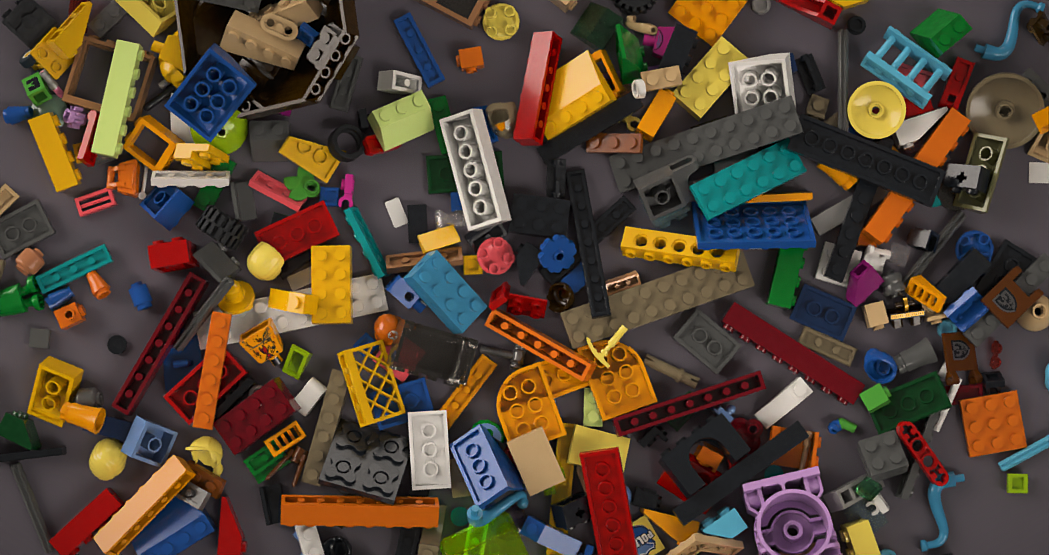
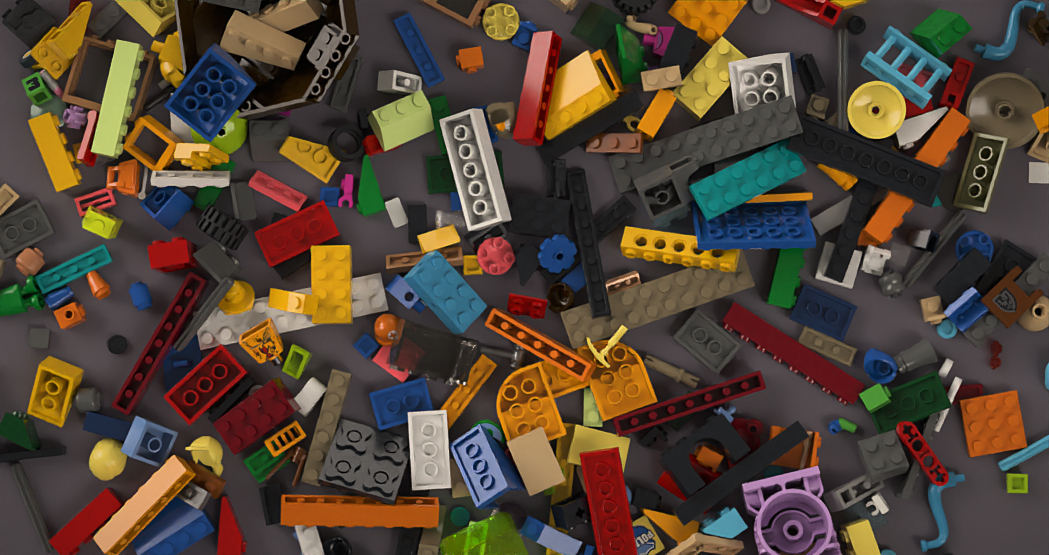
blue cone [3,106,34,125] -> none
light orange plant [60,401,106,434] -> none
orange plate [192,311,232,430] -> none
light yellow piece [247,241,284,281] -> none
tan plate [260,13,298,41] -> none
bright green plate [283,167,320,201] -> none
white sticker [287,266,311,291] -> none
blue tile [297,22,320,48] -> none
yellow fence [337,339,406,428] -> none
teal plate [344,206,391,279] -> none
dark azure animal [467,490,529,527] -> none
red tile [488,281,511,311] -> none
white tile [632,79,646,99] -> none
white slope [754,377,813,429] -> none
magenta slope [846,260,884,307] -> none
clear green tile [854,476,883,502] -> none
tan brick [861,300,889,331] -> none
dark brown hips [886,296,925,329] -> none
light orange slope [905,275,947,313] -> none
reddish brown flag [941,332,983,386] -> none
black brick [943,163,991,195] -> none
black tile [981,371,1005,394] -> none
none -> neon yellow torso [82,205,124,239]
none -> green slope [356,155,387,218]
none -> blue bracket [512,20,538,53]

